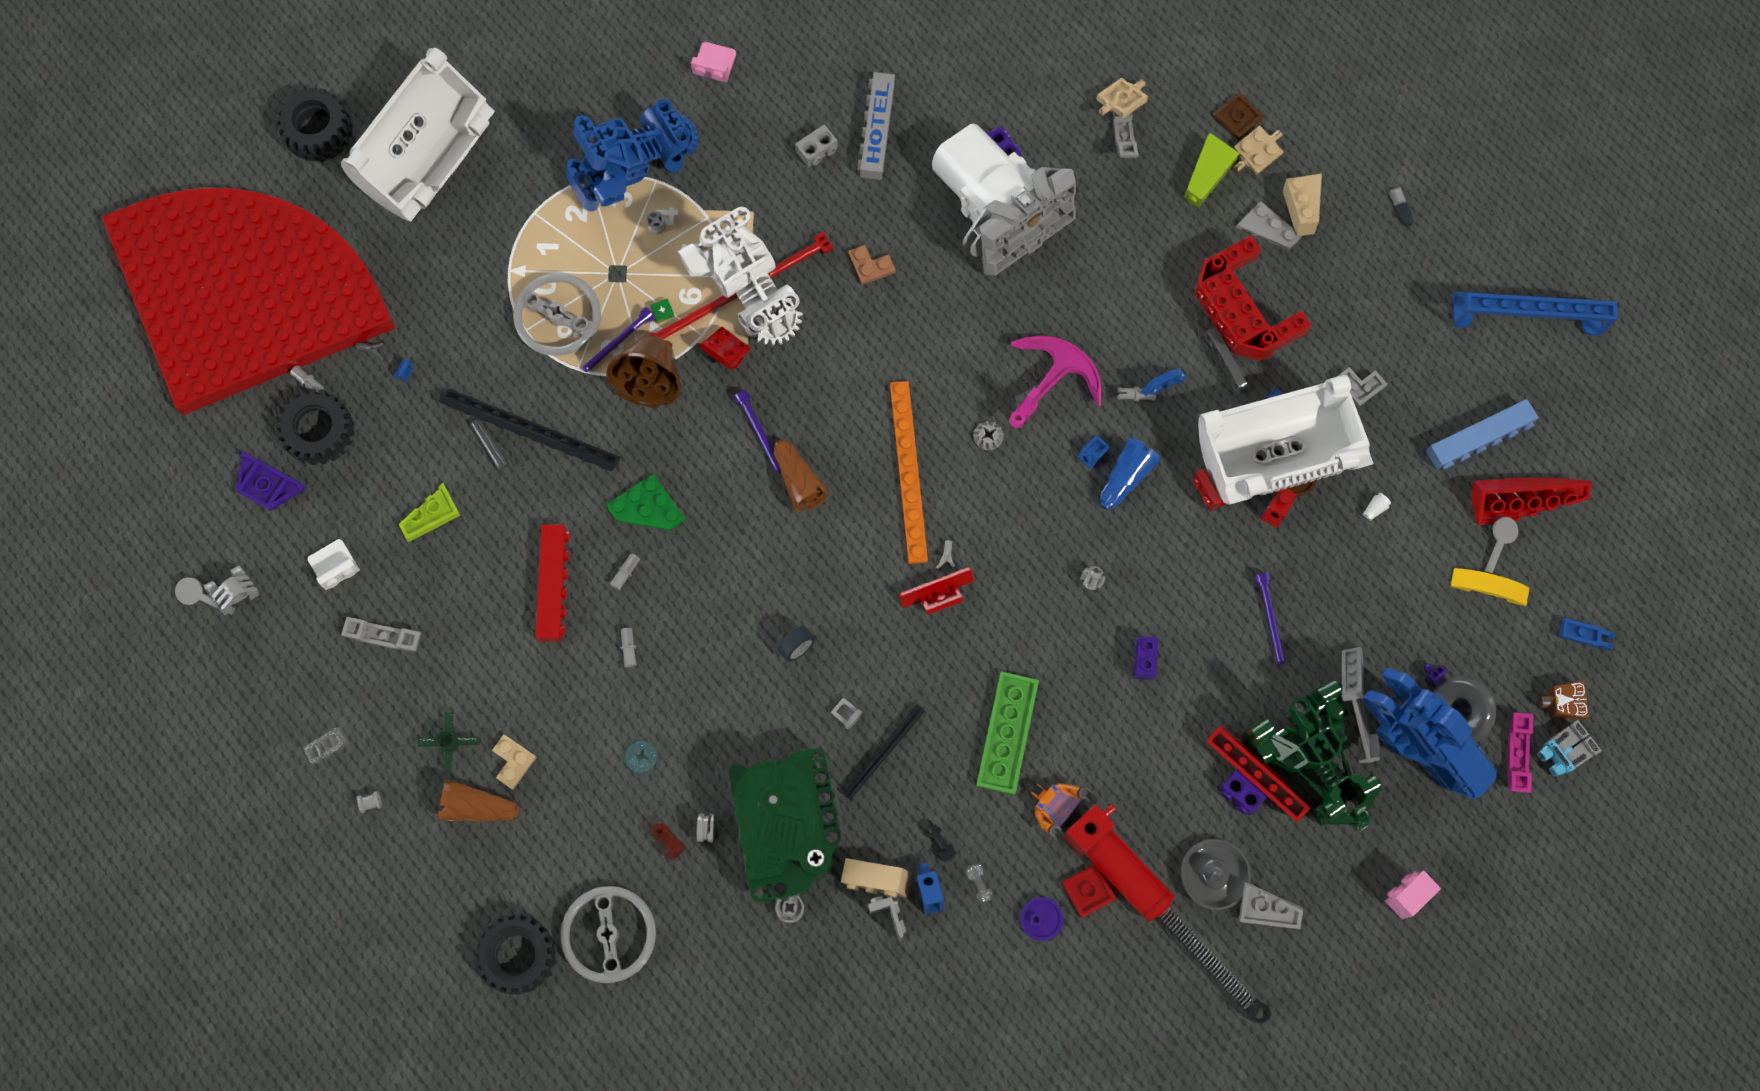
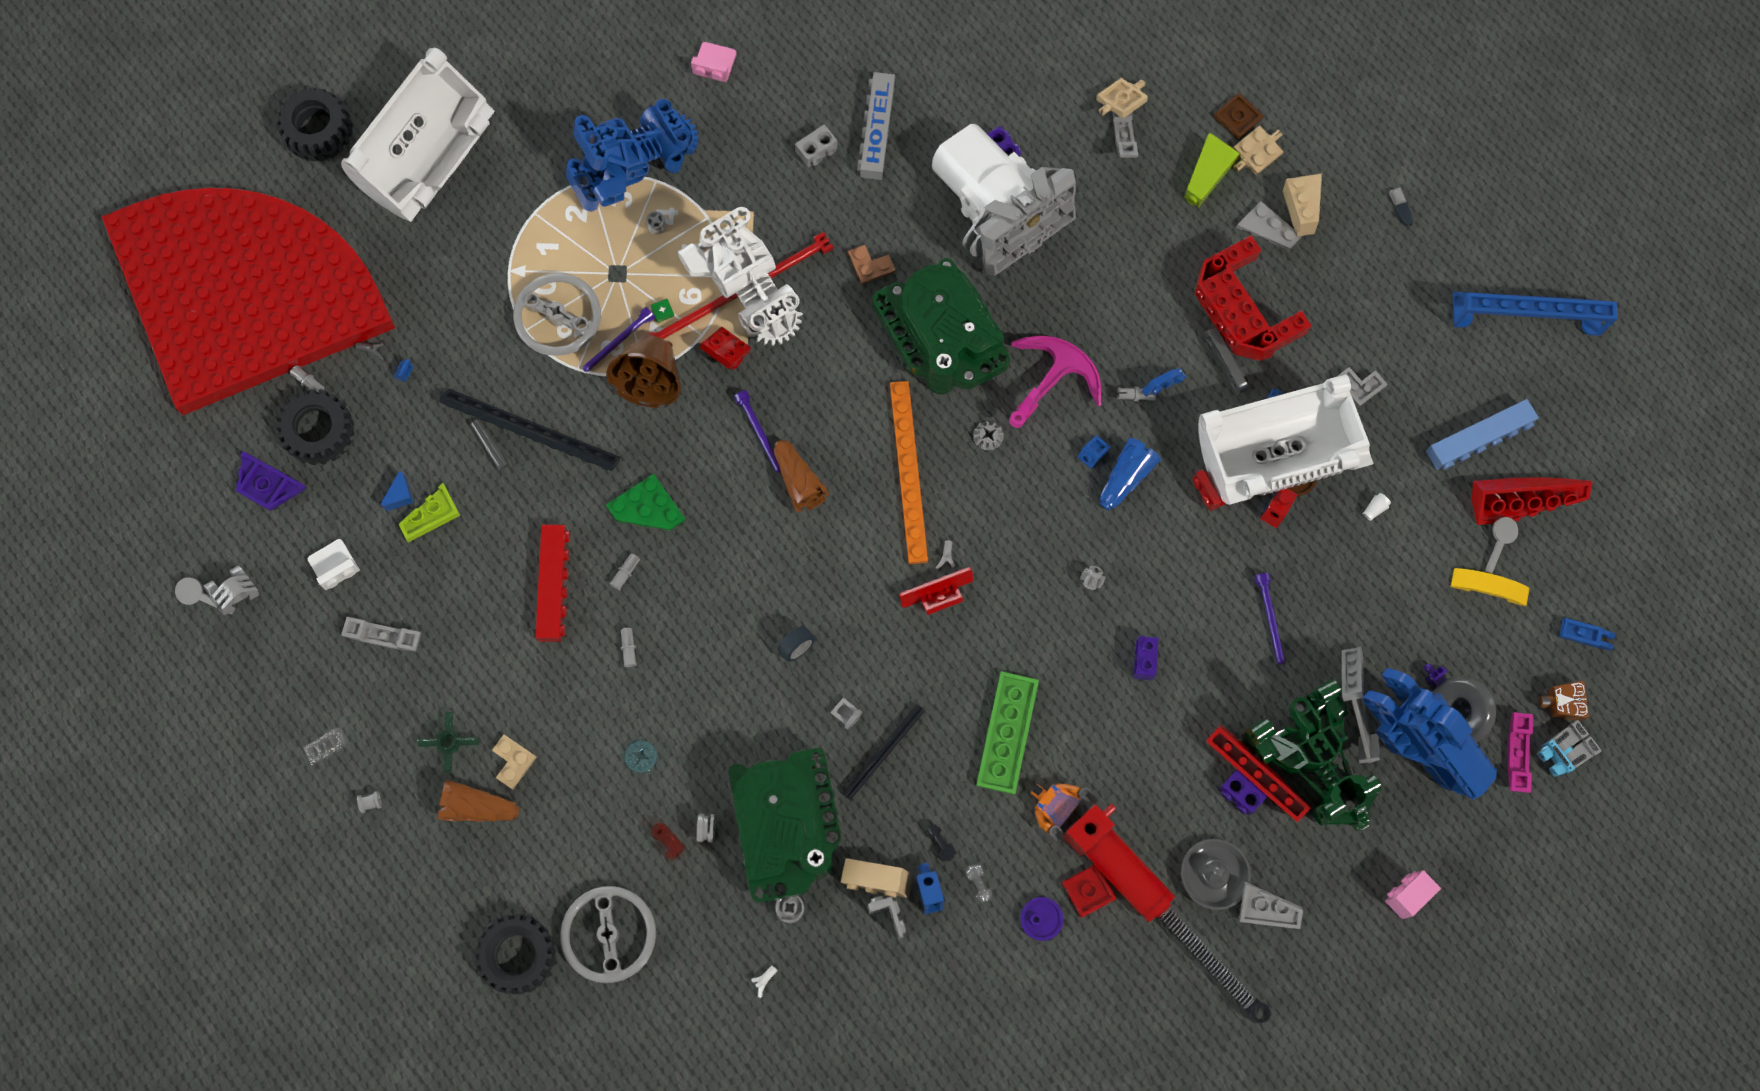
none -> blue slope [381,471,414,511]
none -> white bar [751,966,777,998]
none -> dark green piece [872,258,1010,395]

